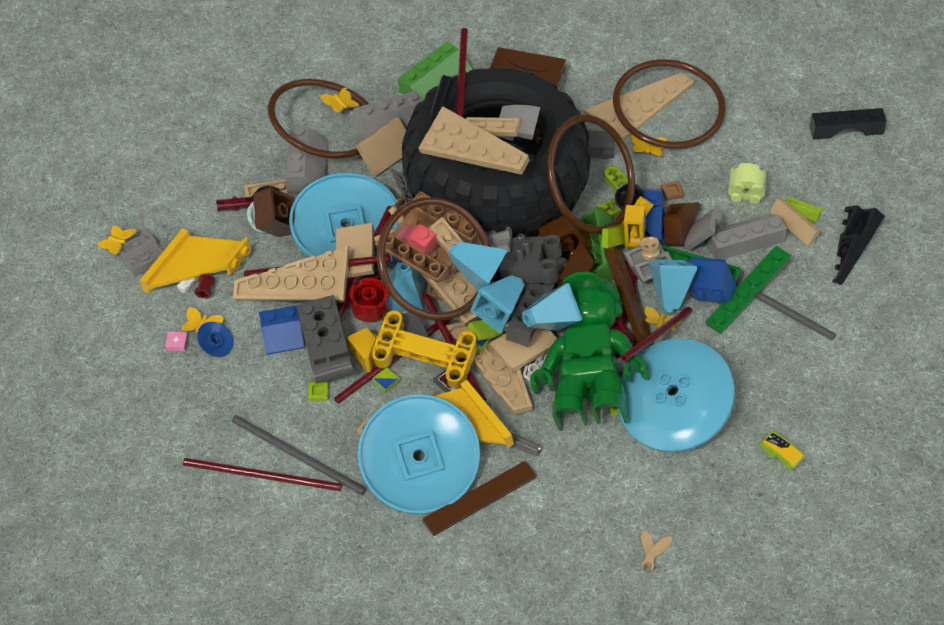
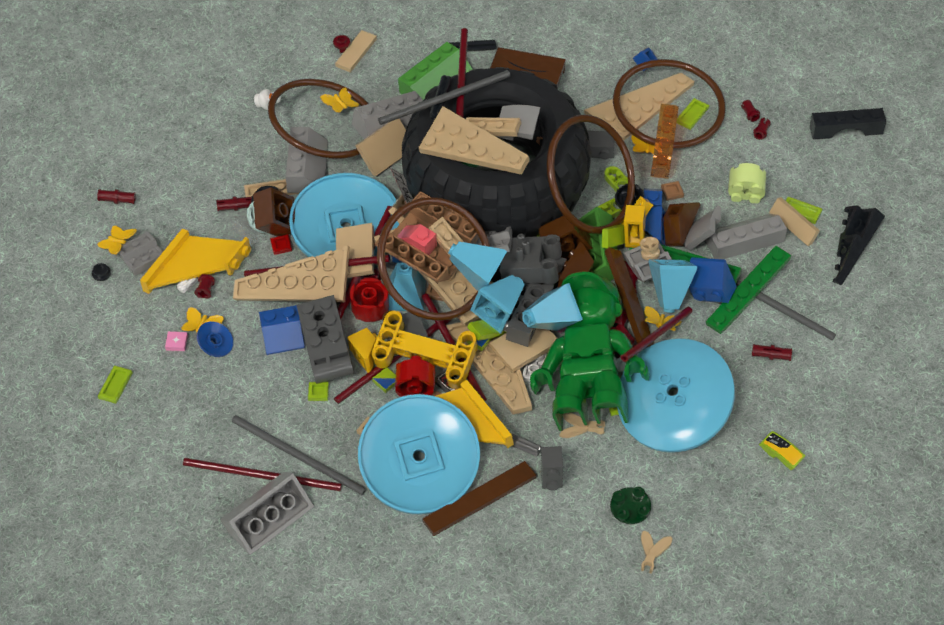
none -> black plate [92,263,111,281]
none -> dark red pin [97,189,136,204]
none -> lime tile [98,365,132,404]
none -> light grey slope [220,472,314,555]
none -> white animal [254,89,281,110]
none -> red tile [270,234,292,255]
none -> dark red plate [333,35,350,53]
none -> tan tile [335,30,377,73]
none -> dark grey piece [378,70,510,125]
none -> red brick [395,356,435,397]
none -> black axle [450,40,496,51]
none -> dark grey brick [540,446,563,491]
none -> tan piece [559,413,605,438]
none -> dark green dish [610,487,651,524]
none -> blue slope [633,48,658,71]
none -> clear orange arch [650,103,679,179]
none -> lime tile [675,98,709,130]
none -> dark red pin [741,100,760,122]
none -> dark red pin [752,344,792,361]
none -> dark red pin [753,118,771,140]

